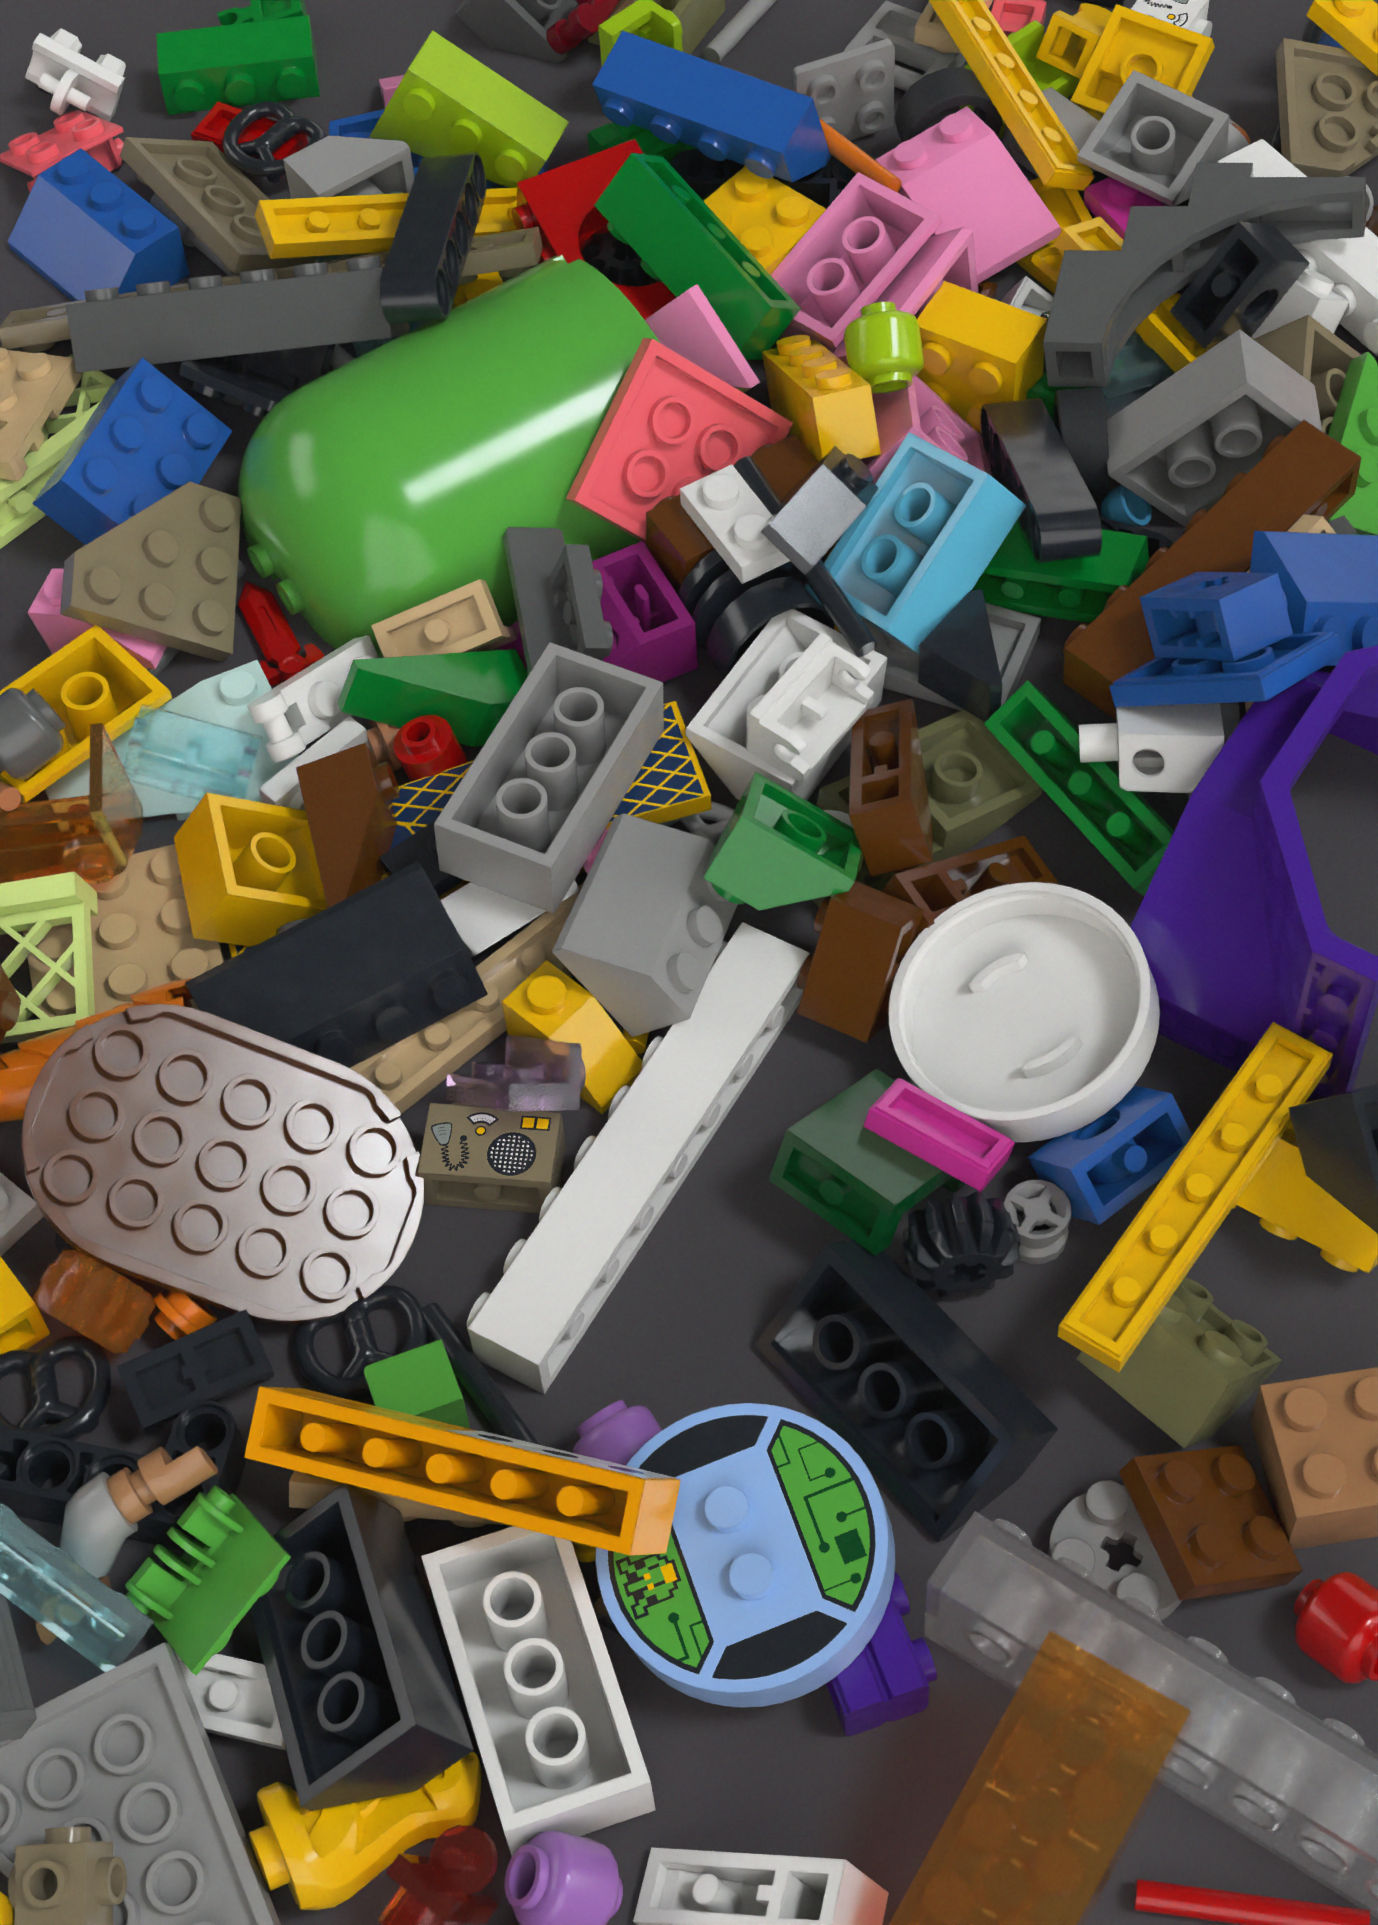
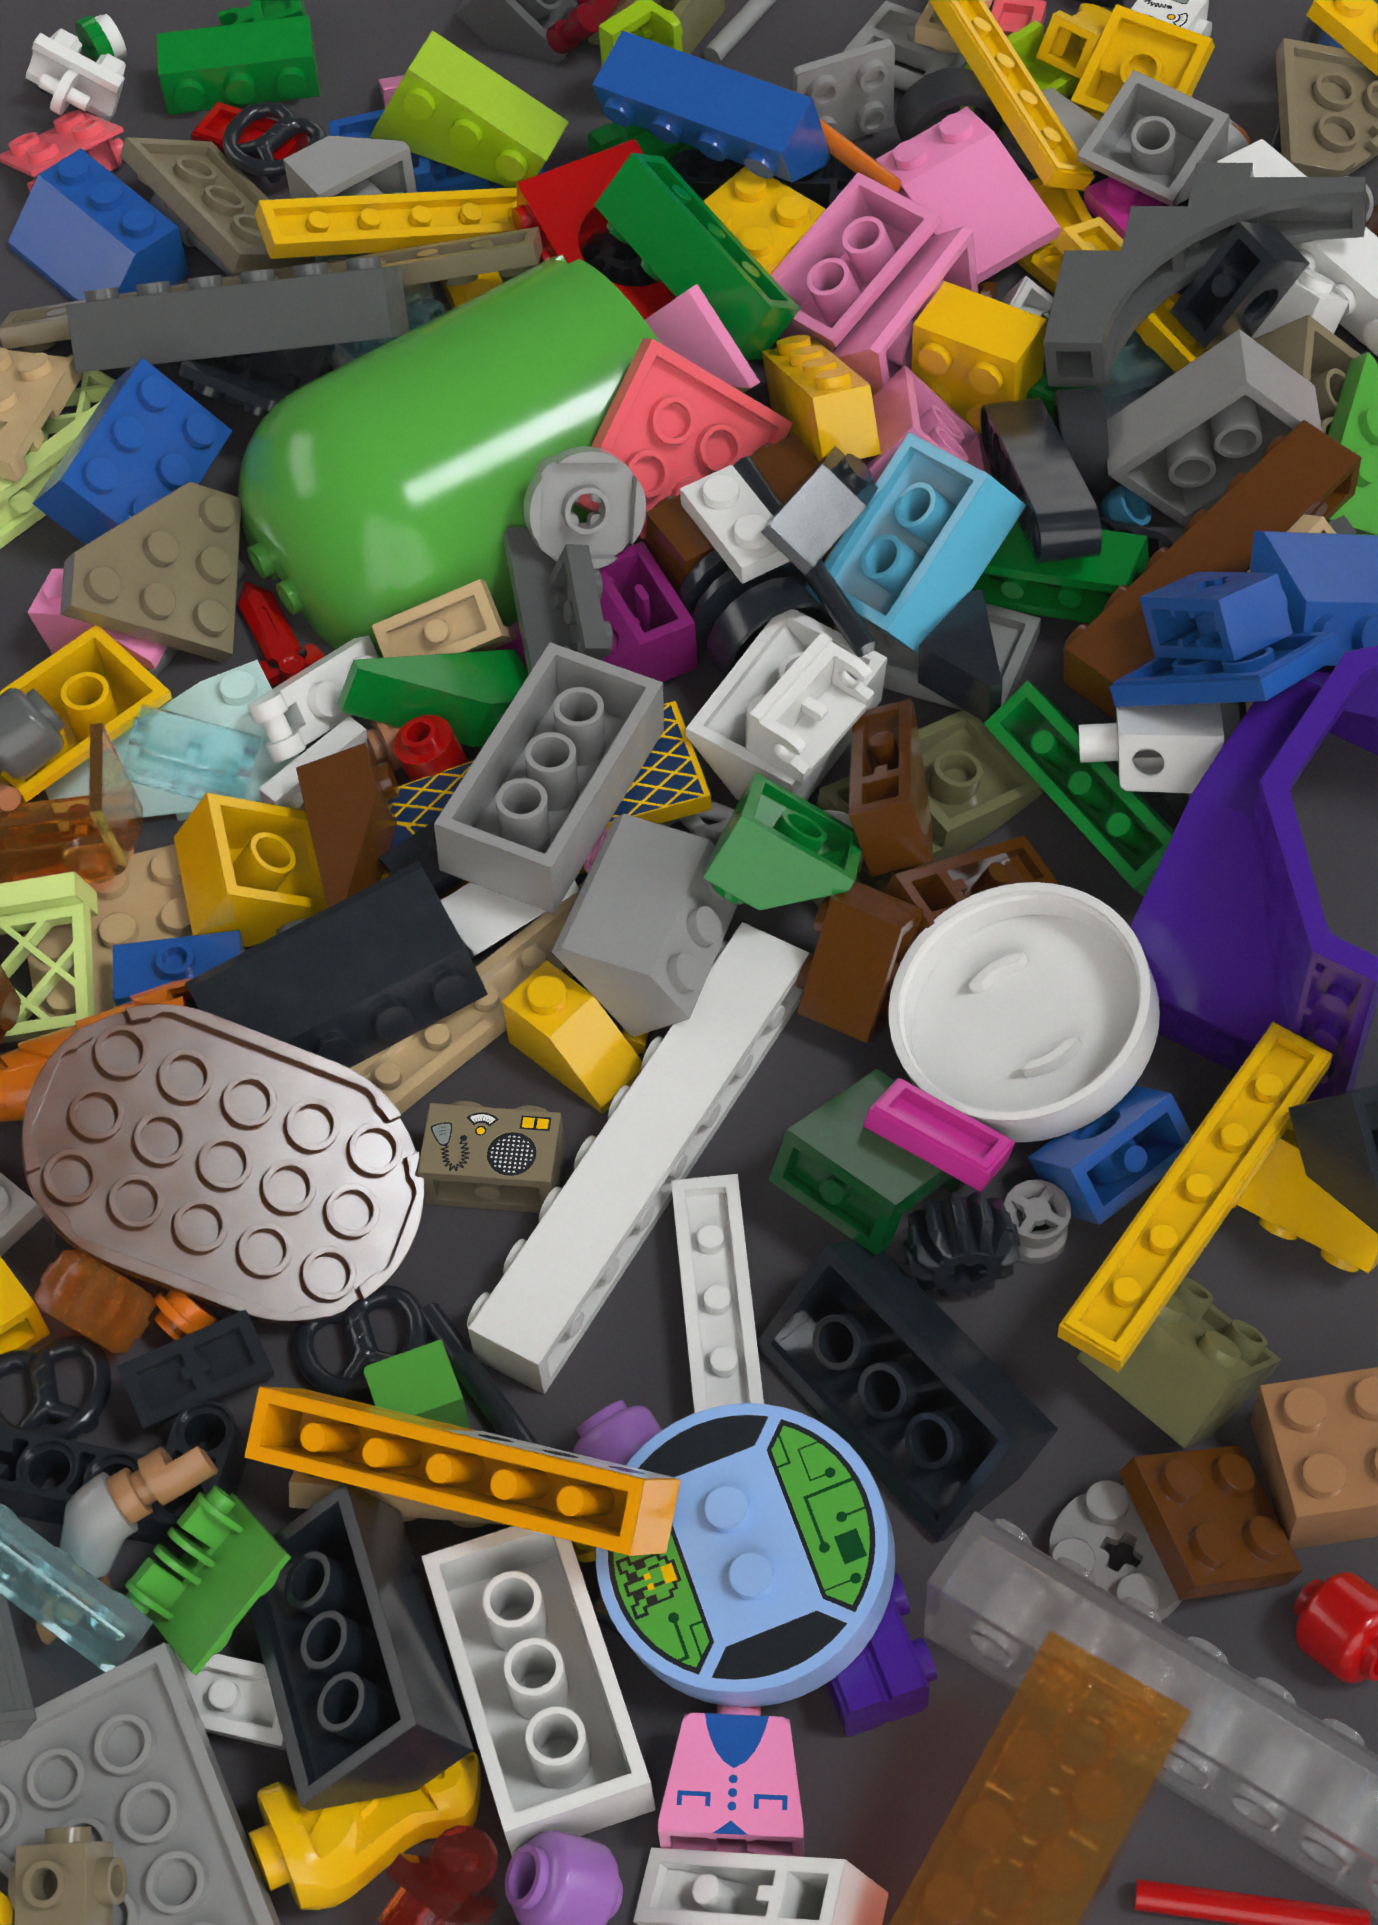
black beam [380,152,486,325] -> none
bracket [446,1035,586,1111] -> none
lime head [844,302,924,394] -> none
none -> green piece [75,14,127,62]
none -> blue plate [113,930,244,1006]
none -> light grey plate [524,446,646,569]
none -> bright pink torso [658,1705,804,1857]
none -> white plate [671,1174,764,1413]

